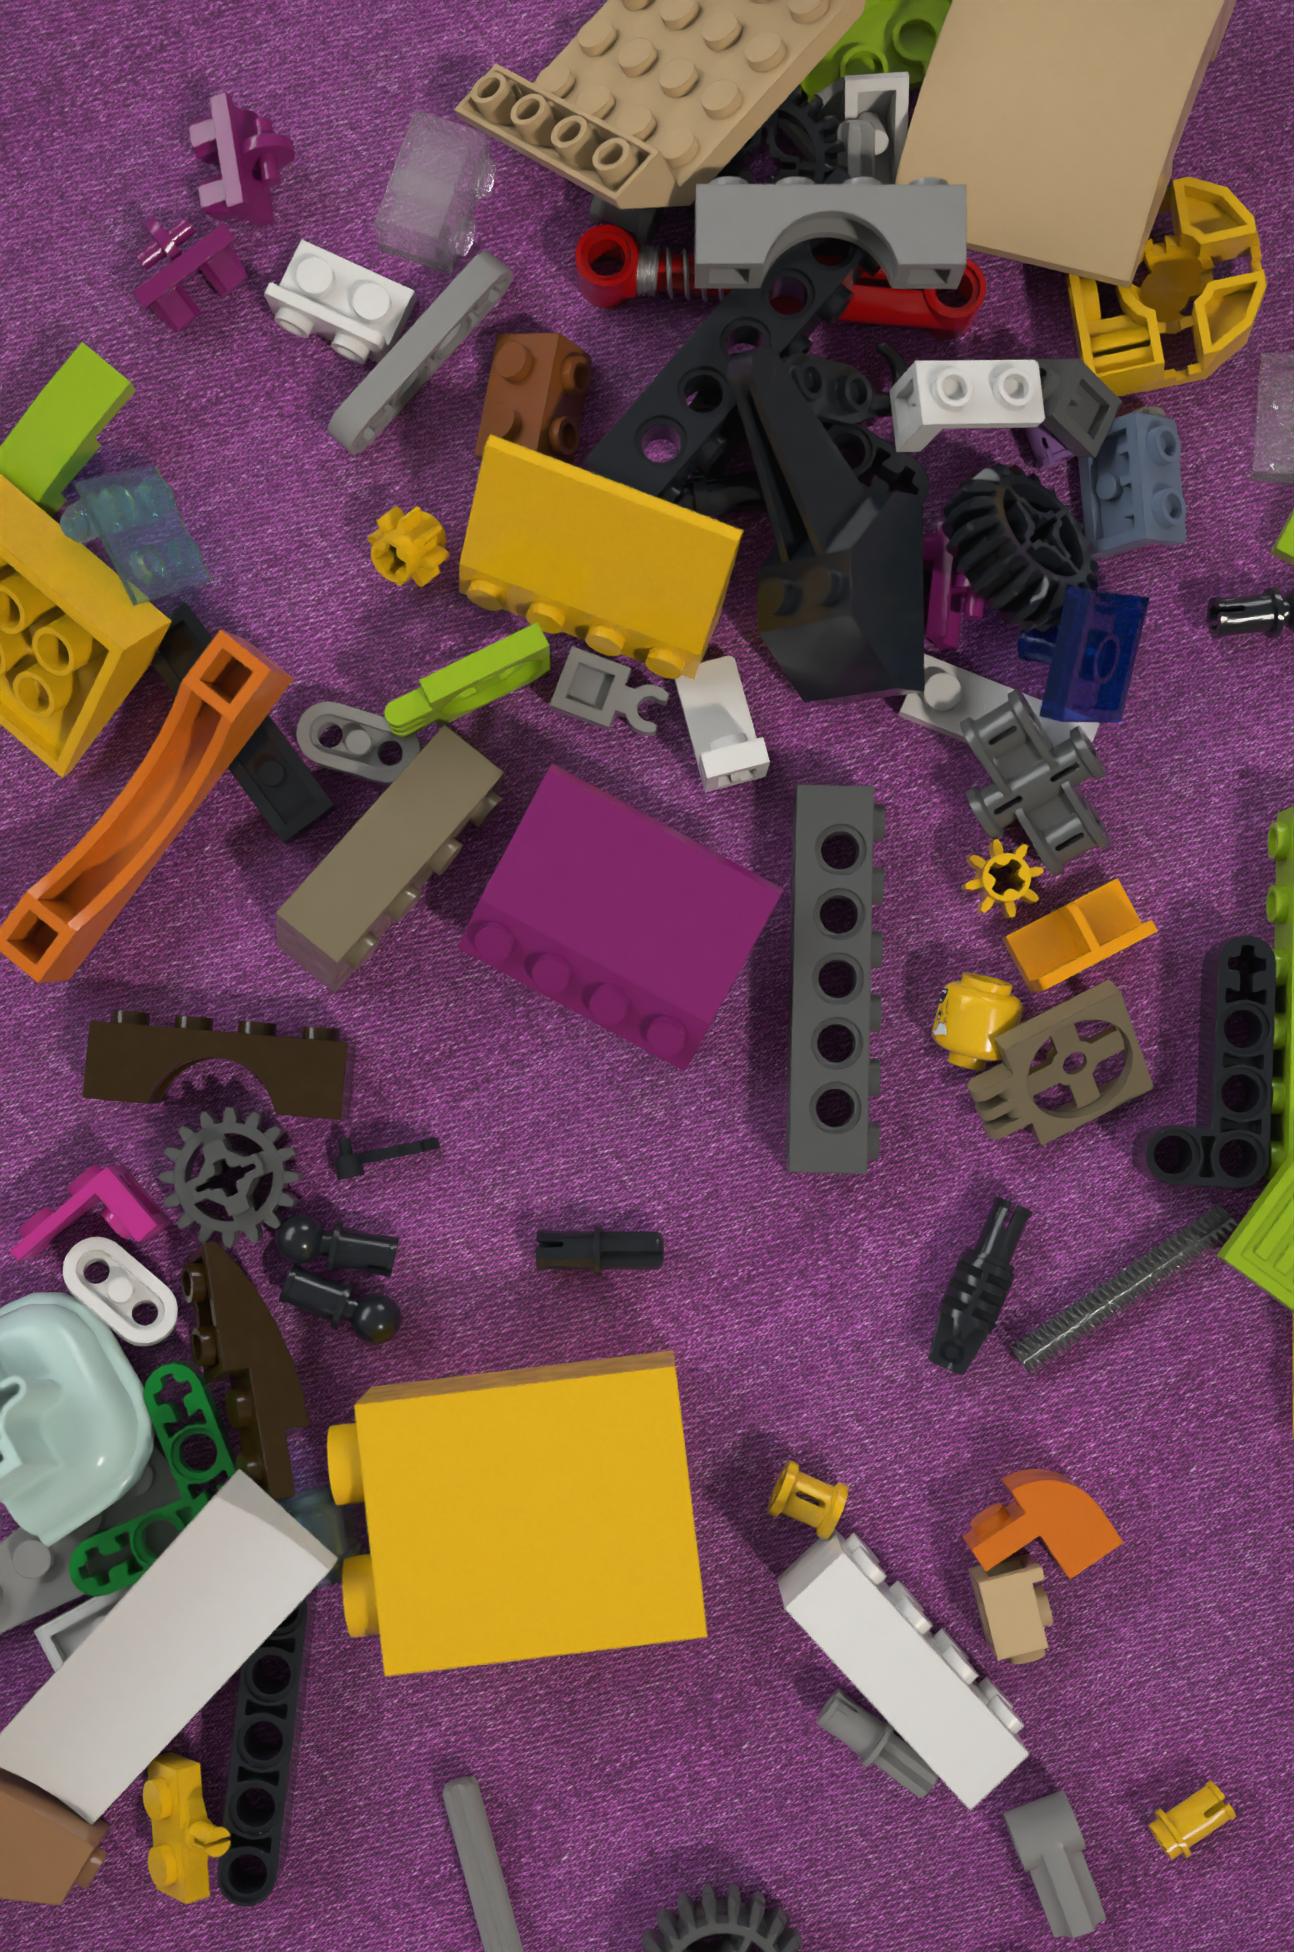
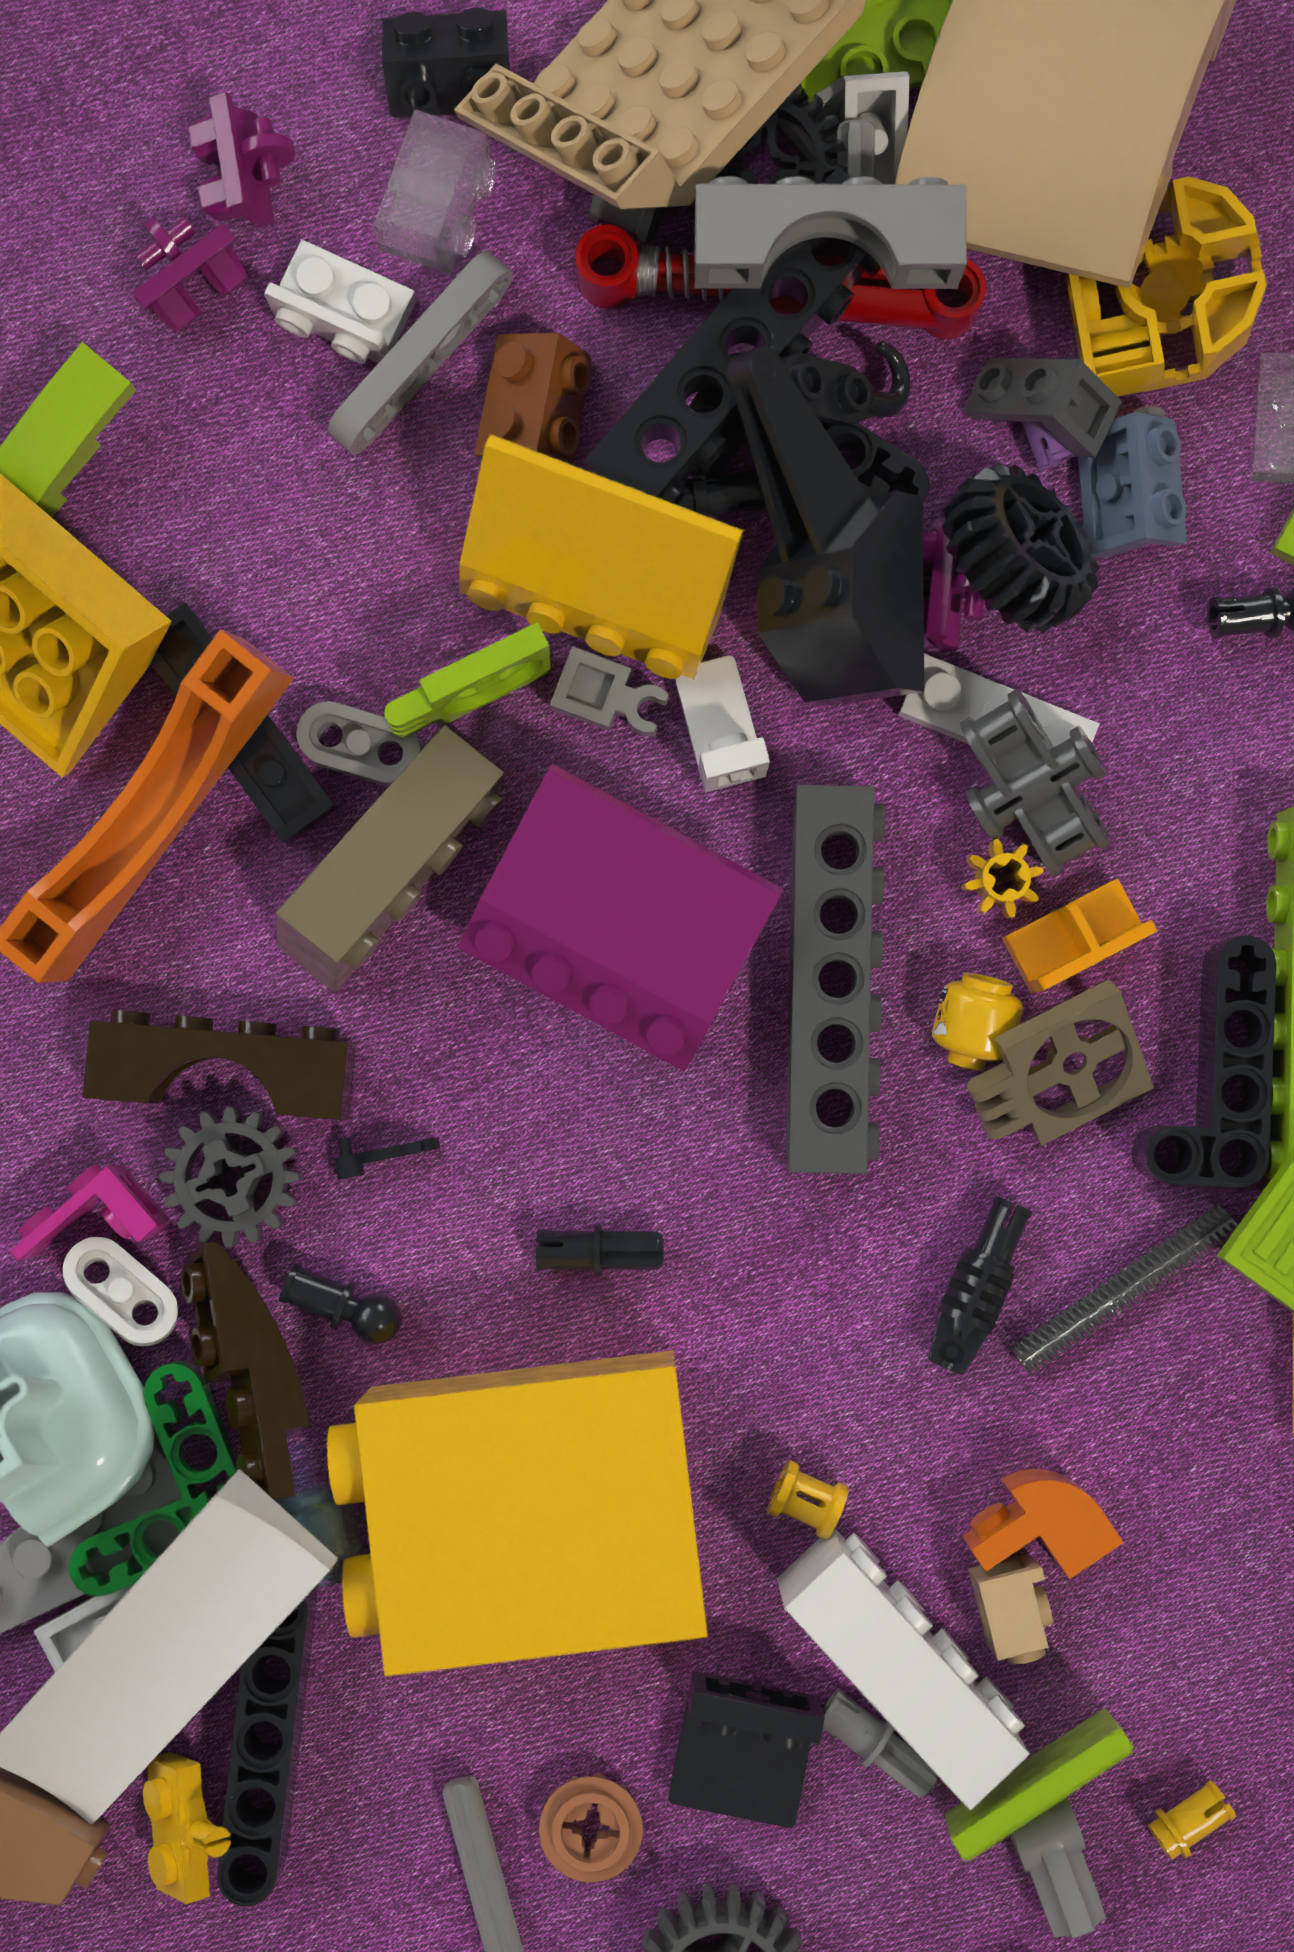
clear light blue hinge [60,465,212,606] -> none
black pin [275,1214,399,1278] -> none
yellow gear [367,506,450,587] -> none
white bracket [889,360,1045,452] -> none
clear blue tile [1017,586,1150,723] -> none
none -> black bracket [382,8,510,118]
none -> nougat gear [539,1773,643,1883]
none -> black bracket [668,1671,825,1828]
none -> lime tile [945,1708,1134,1861]

